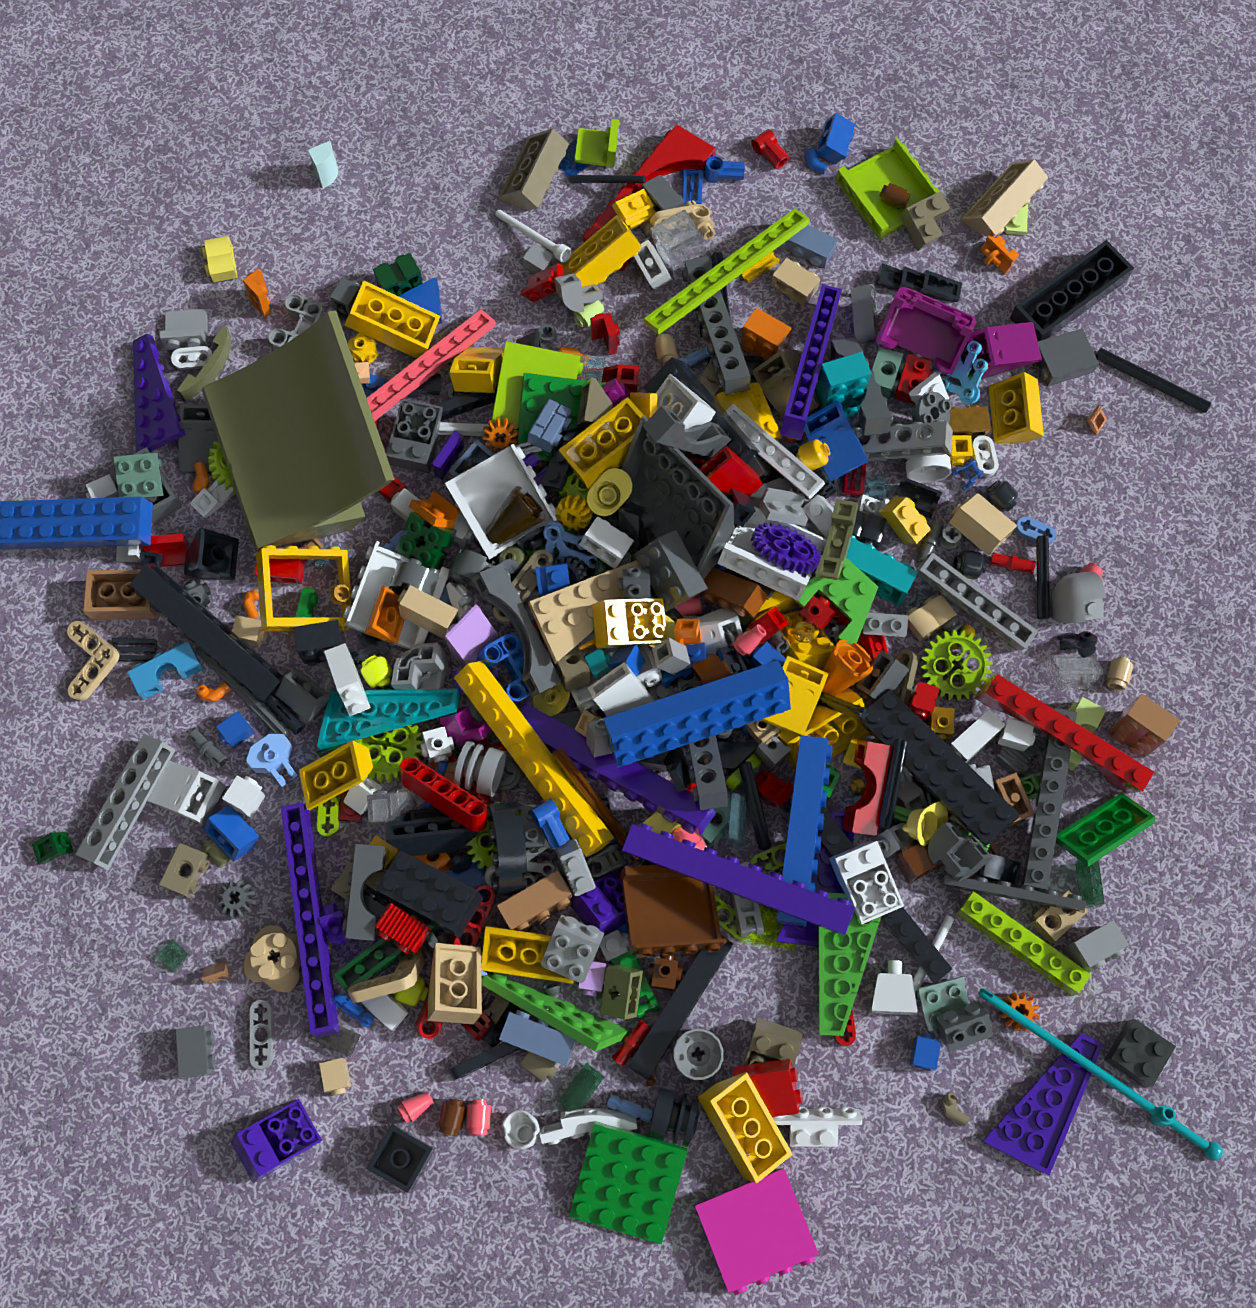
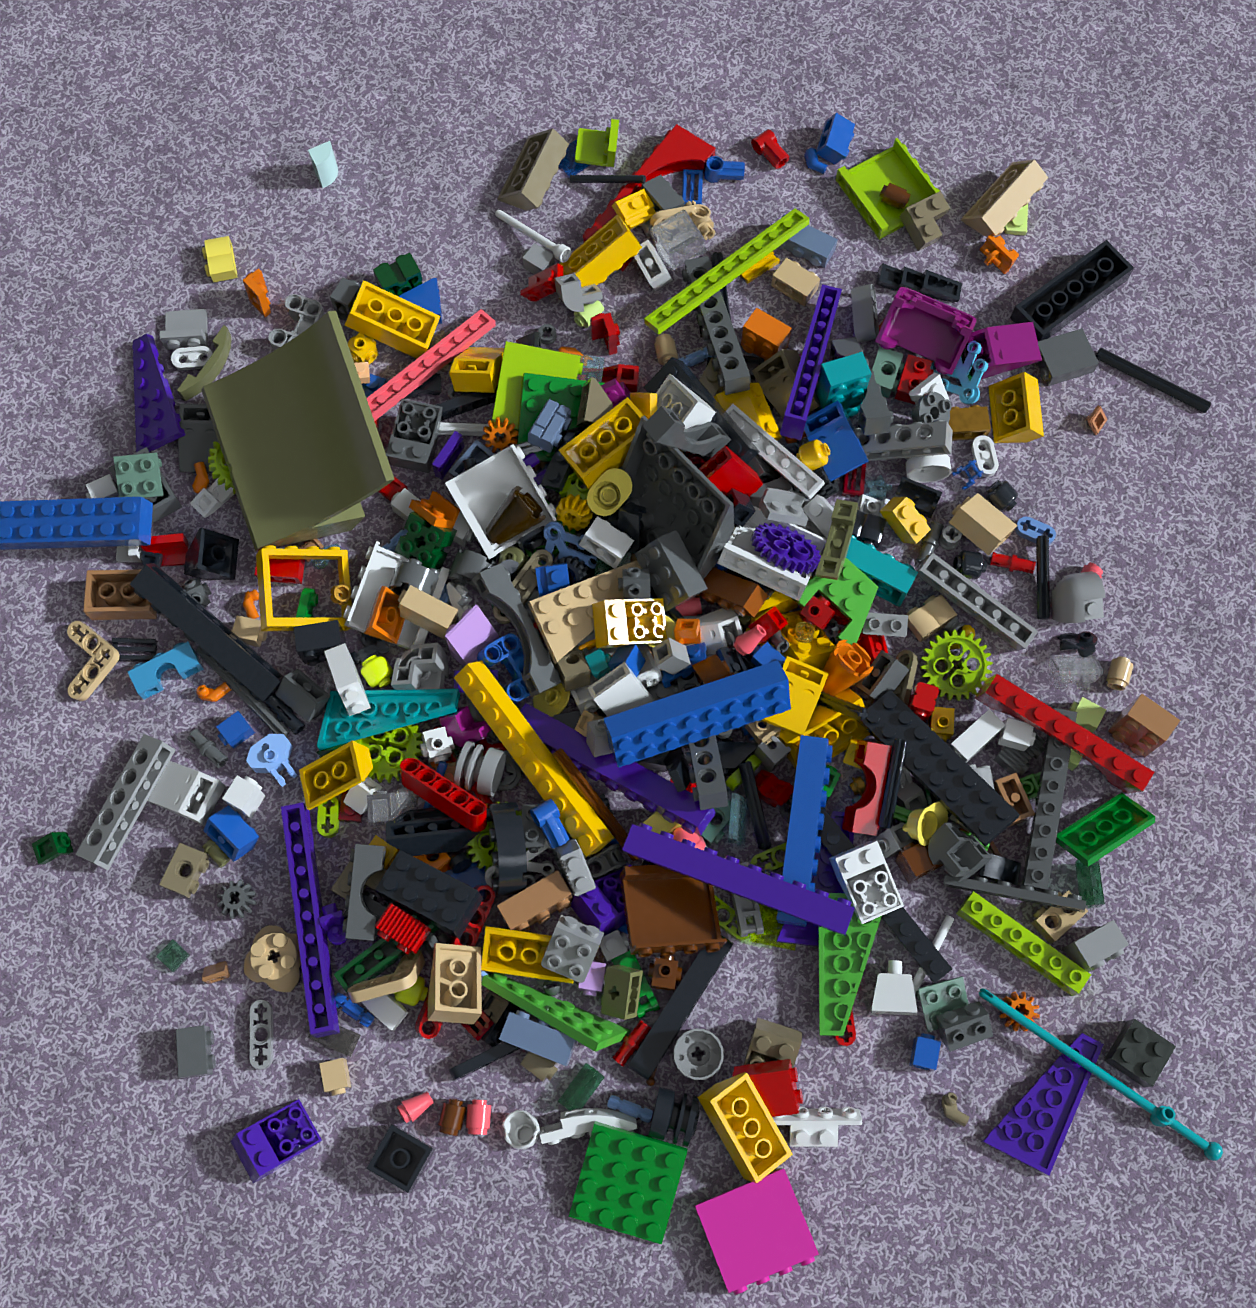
yellow brick [947,435,973,466] -> none

